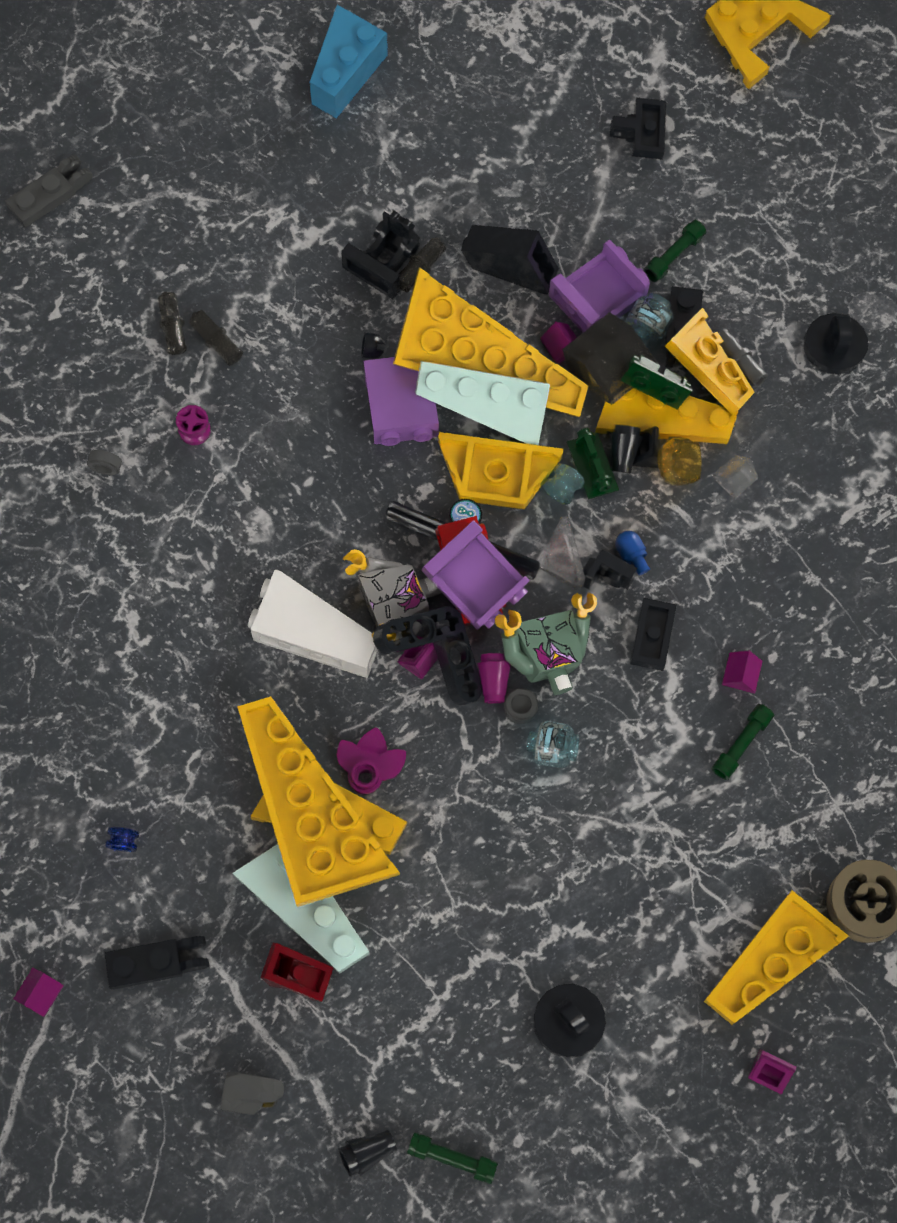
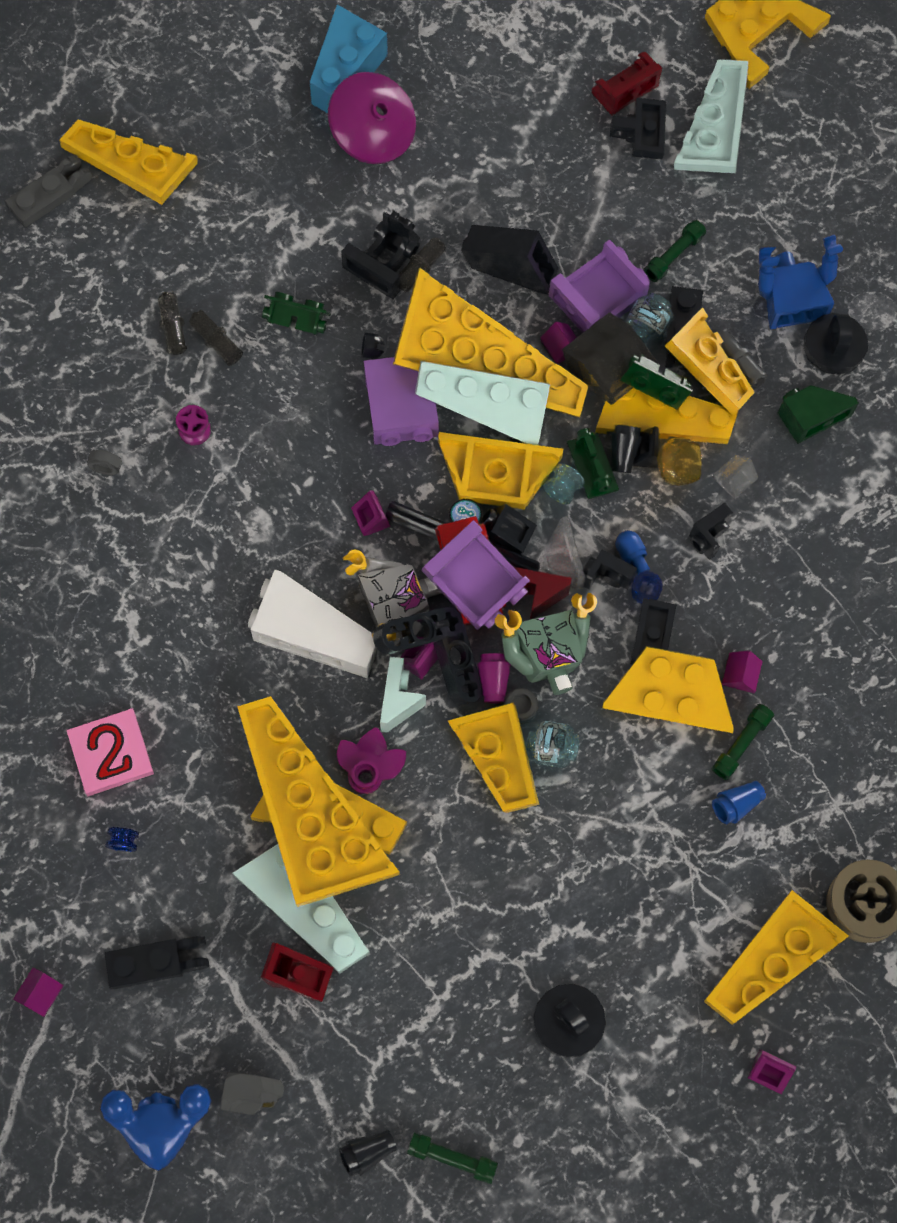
none -> yellow wing [59,119,198,205]
none -> bright pink tile [66,708,154,796]
none -> blue head [100,1084,211,1171]
none -> dark green hinge [262,292,331,335]
none -> magenta dish [328,72,416,164]
none -> magenta slope [351,490,391,536]
none -> light aqua slope [380,657,426,732]
none -> yellow wing [448,703,539,813]
none -> black bracket [480,504,537,554]
none -> dark red slope [514,567,572,619]
none -> dark red hinge [591,51,662,116]
none -> yellow wing [602,646,734,733]
none -> clear blue bush [631,571,663,604]
none -> light aqua wing [674,59,748,173]
none -> black bracket [689,503,733,560]
none -> blue cone [712,781,766,824]
none -> blue torso [758,234,843,330]
none -> dark green slope [777,385,859,444]

